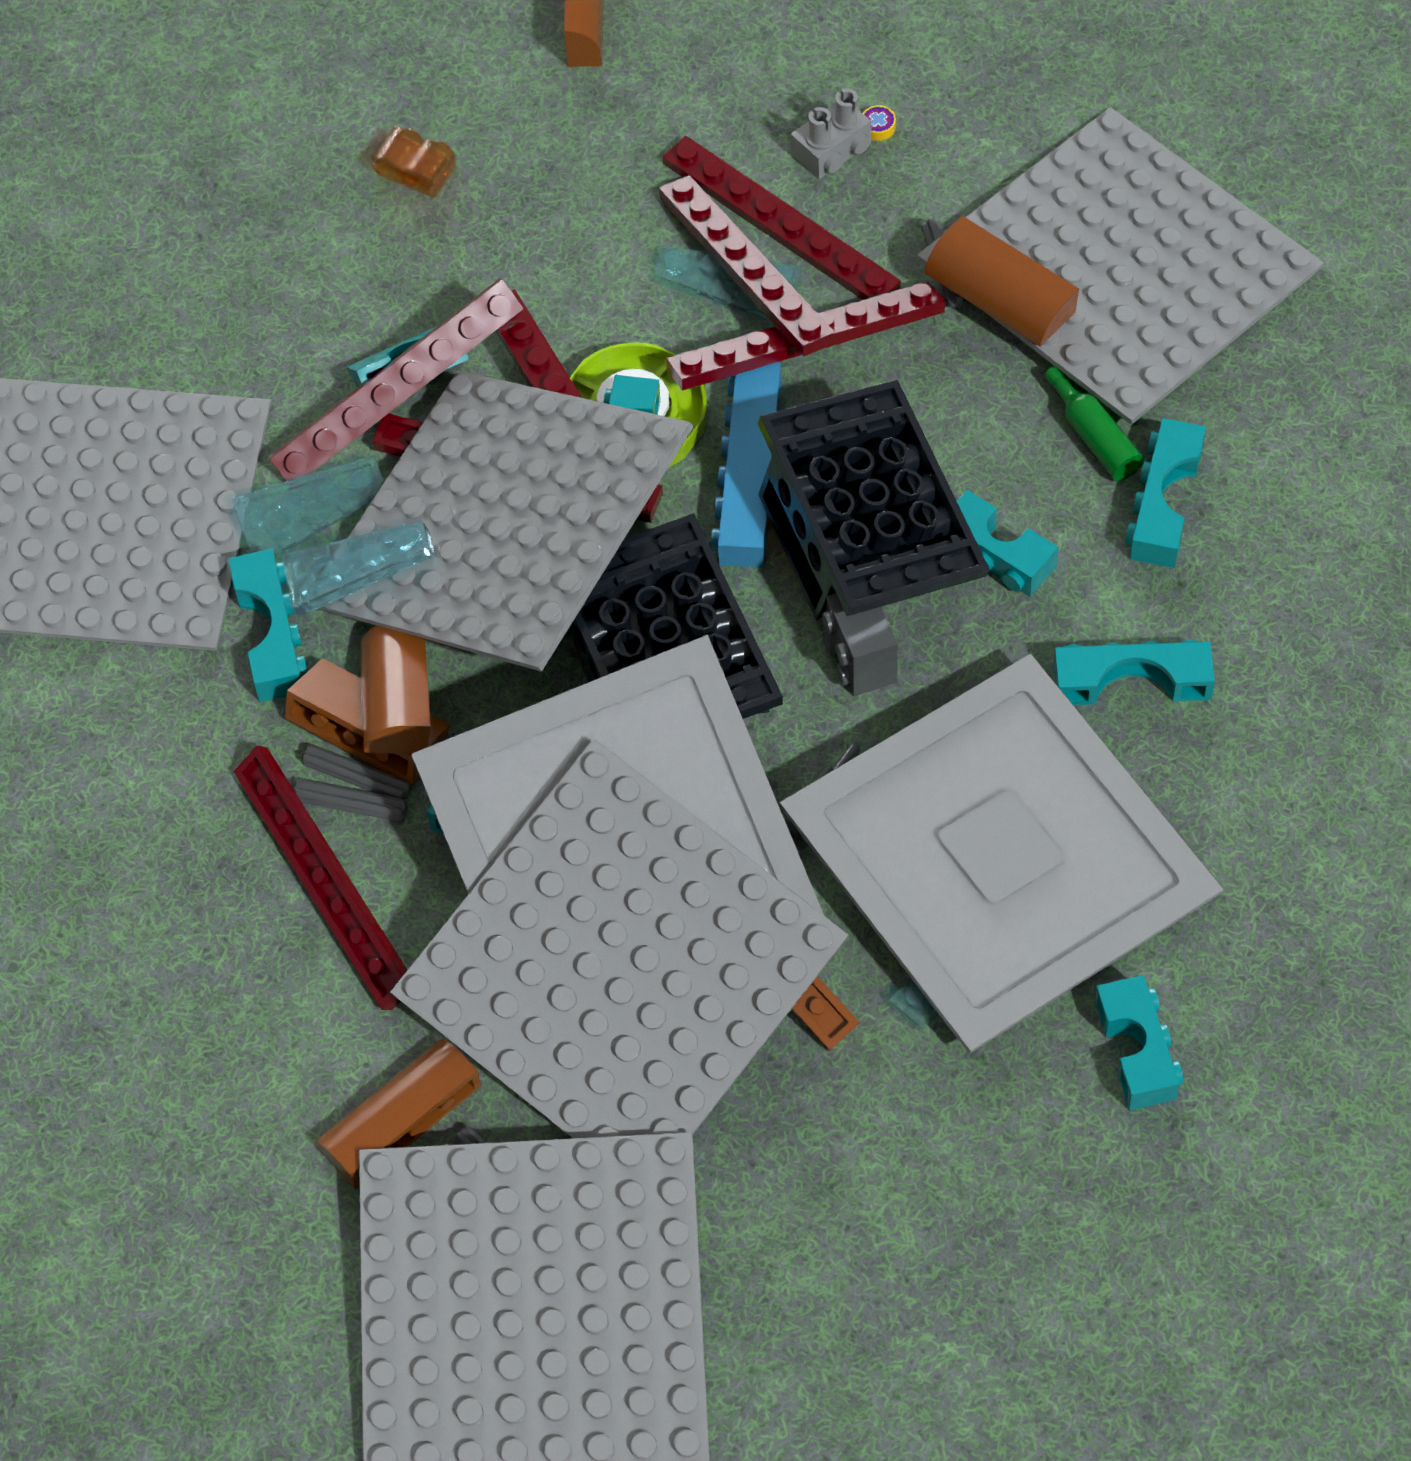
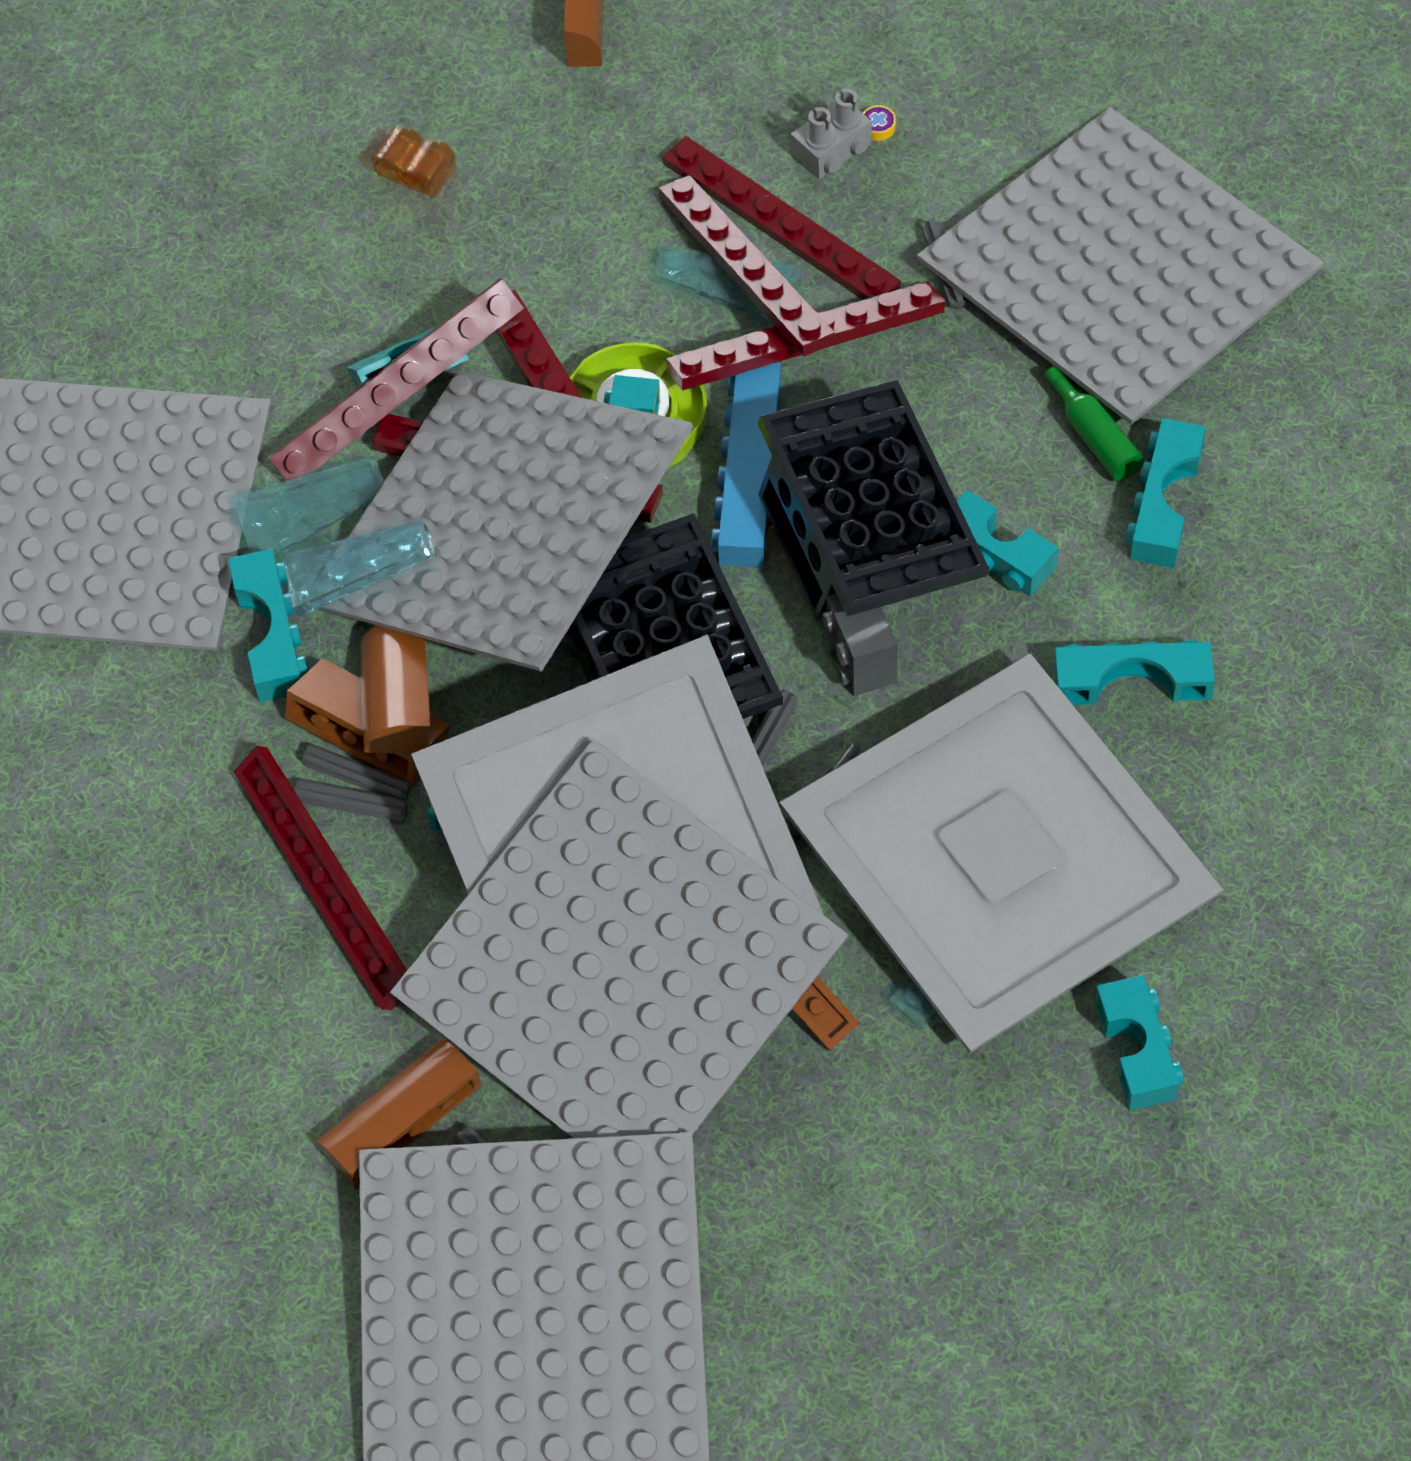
dark orange brick [924,215,1079,347] -> none
none -> dark grey axle [752,690,797,766]

